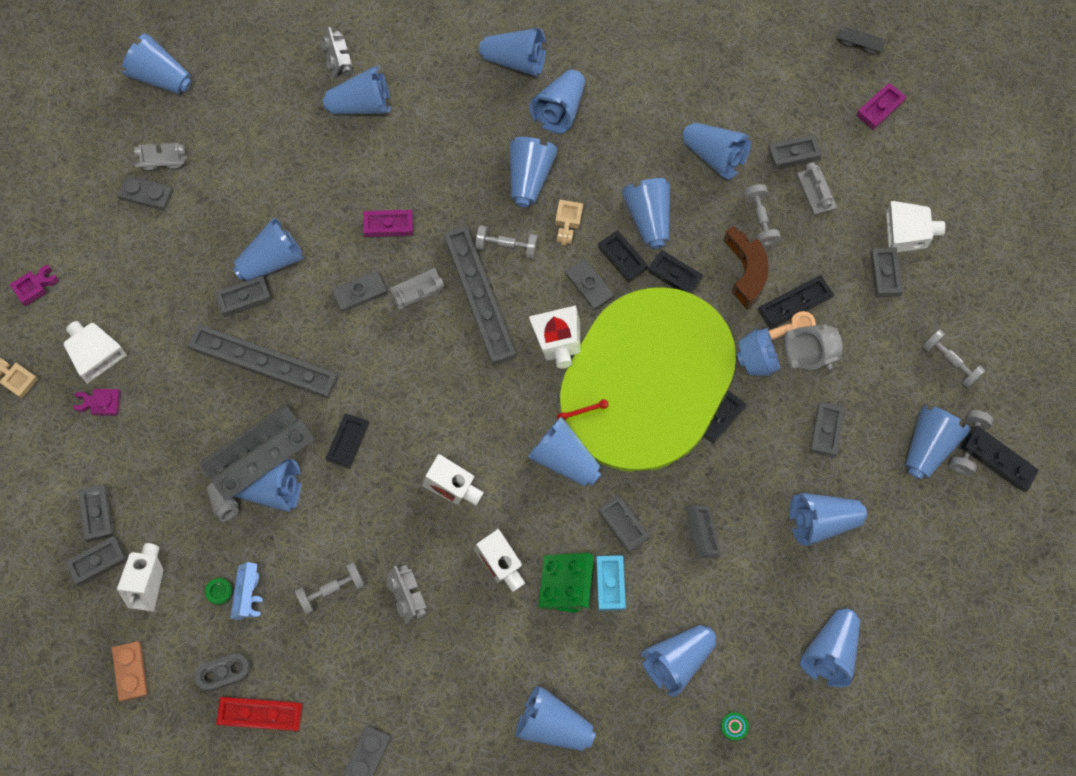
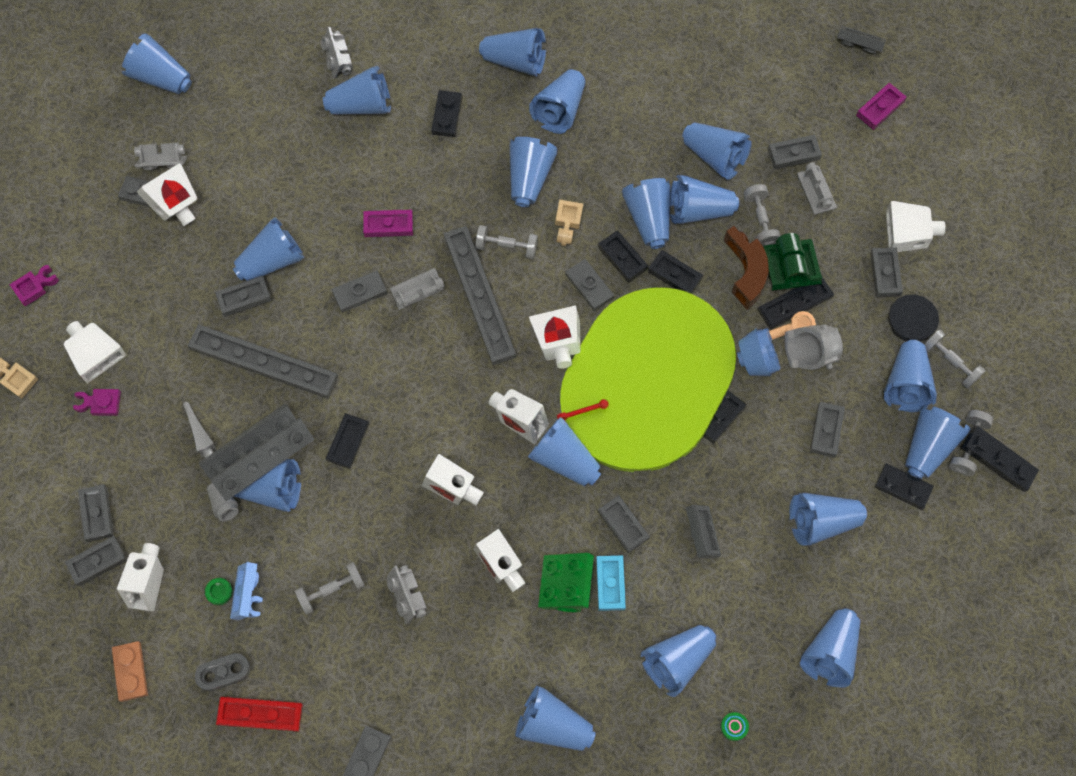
none -> white torso [137,163,197,226]
none -> light grey piece [183,402,217,458]
none -> black plate [431,90,462,137]
none -> white torso [489,389,549,445]
none -> medium blue cone [670,175,739,224]
none -> dark green plate [763,233,822,291]
none -> black plate [874,463,934,510]
none -> medium blue cone [884,340,937,412]
none -> black tile [888,294,939,341]

